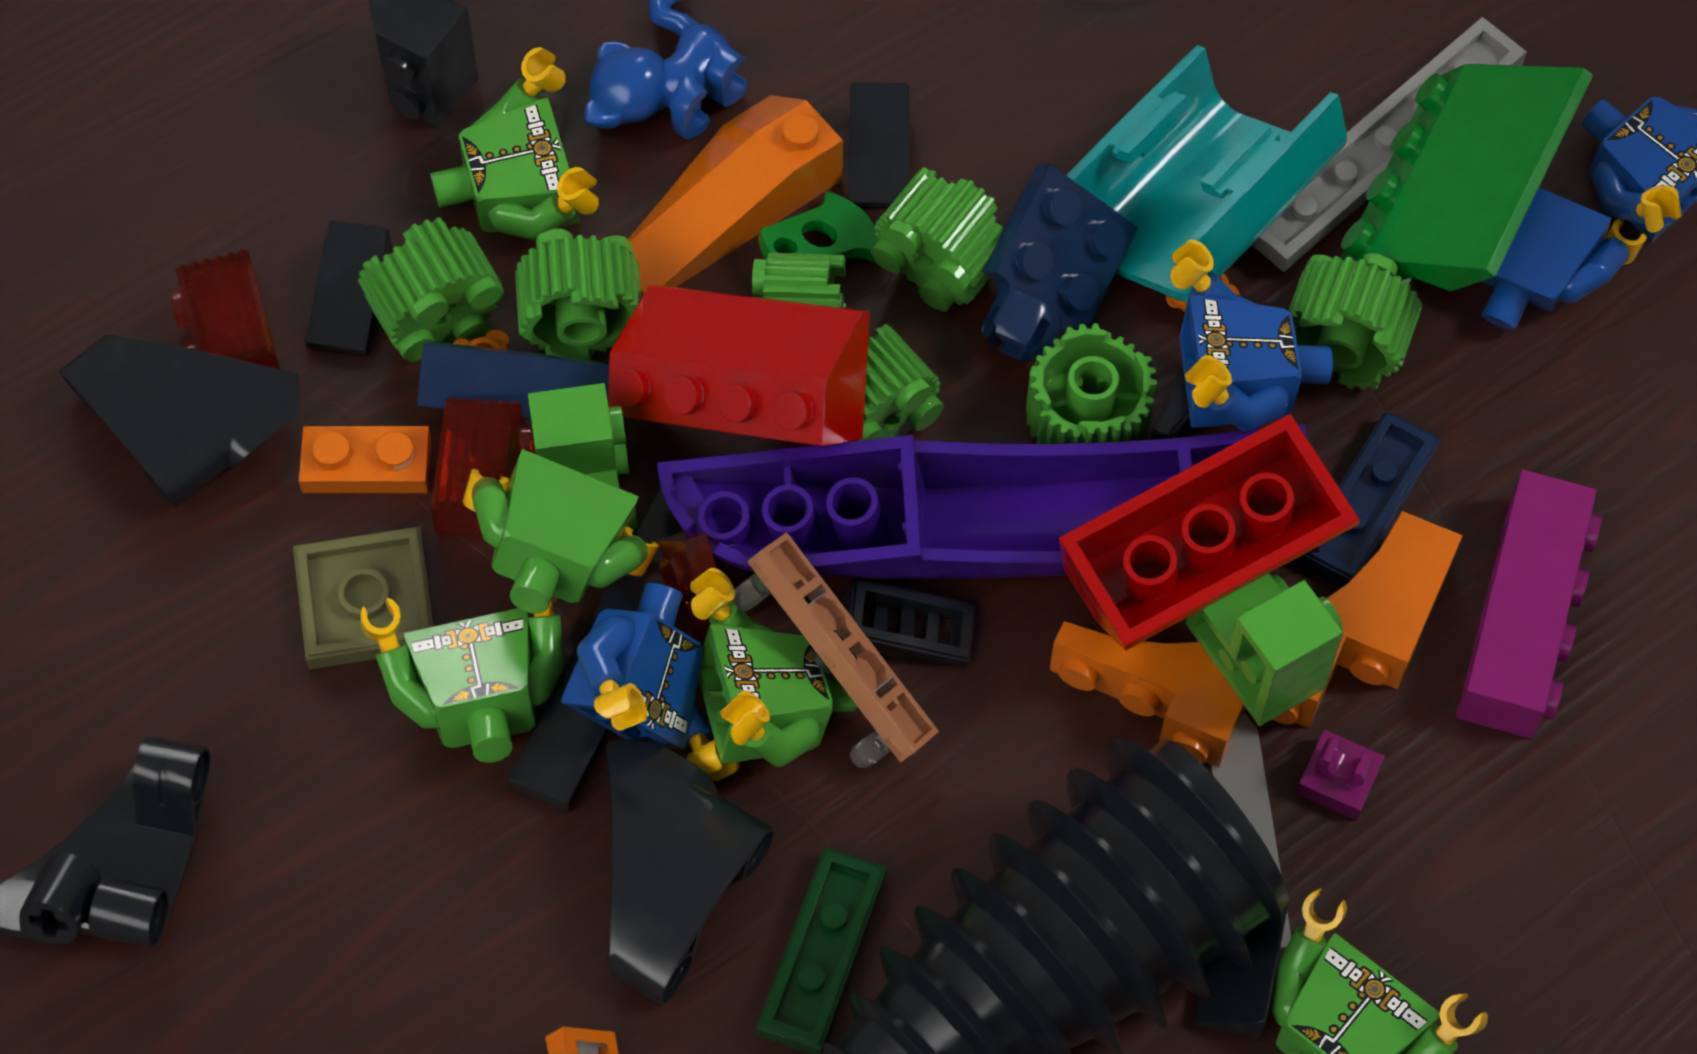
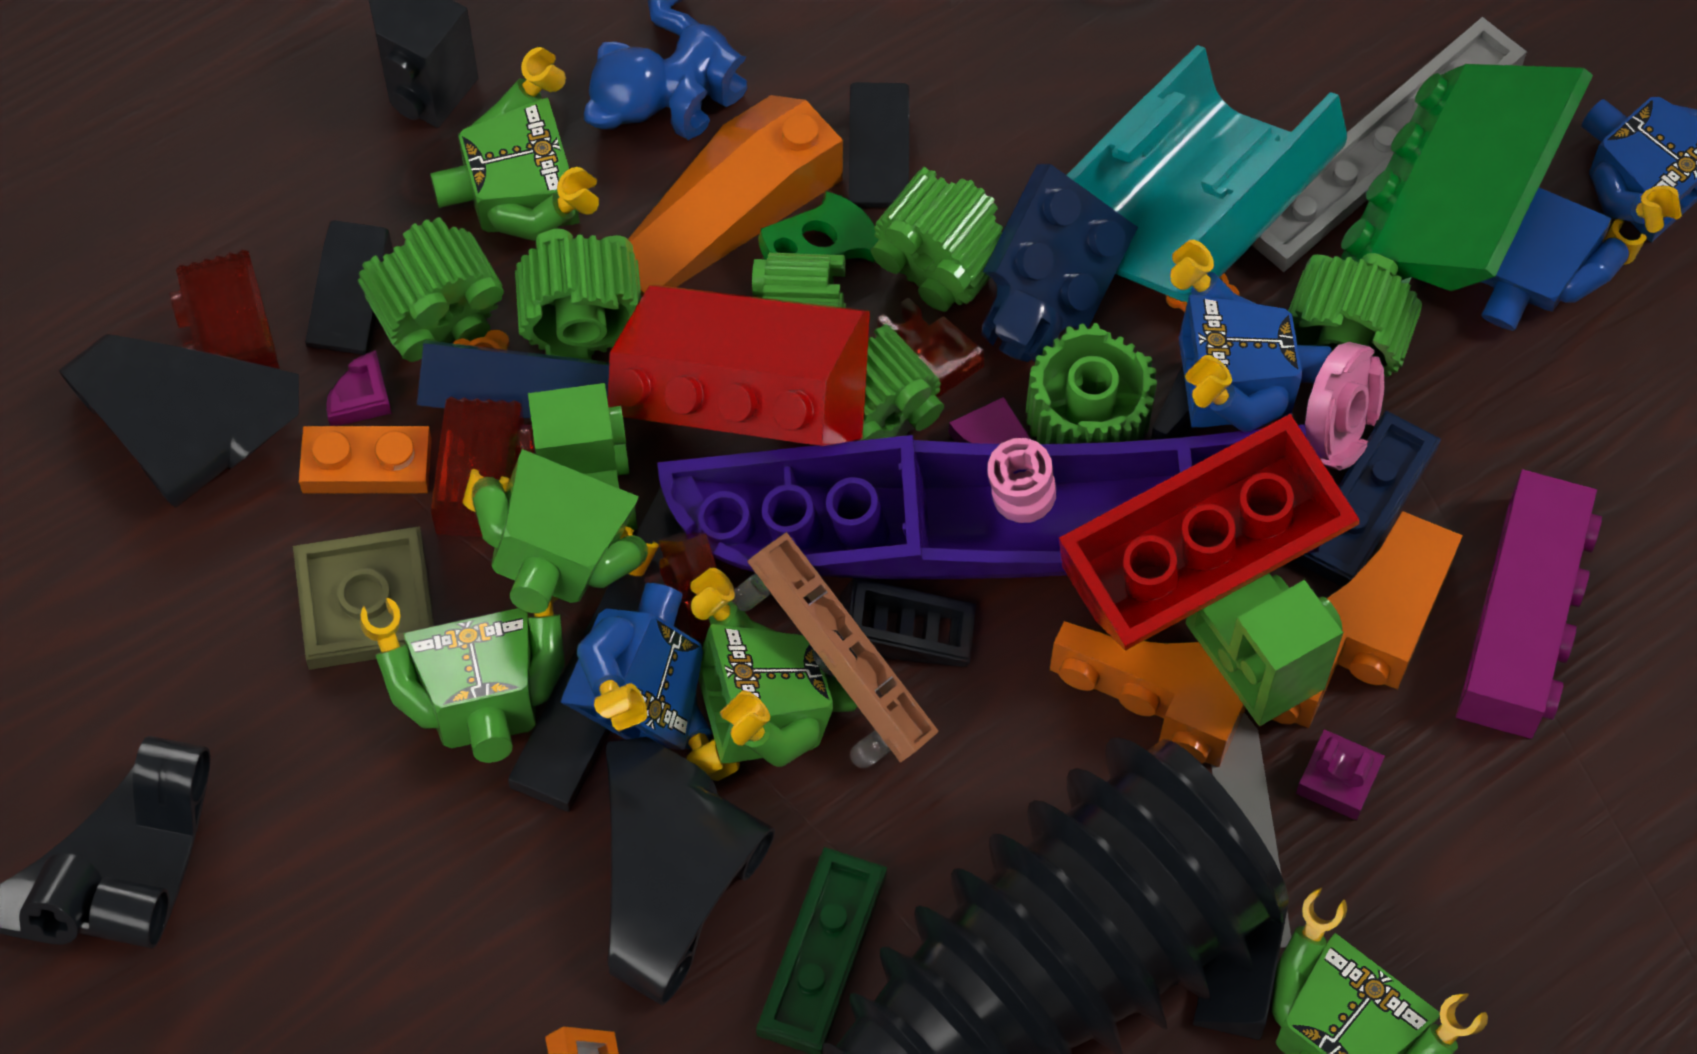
none -> magenta tile [327,351,391,426]
none -> clear red plate [877,298,984,398]
none -> magenta tile [948,397,1030,444]
none -> bright pink wheel [988,438,1056,523]
none -> bright pink tile [1305,342,1384,470]

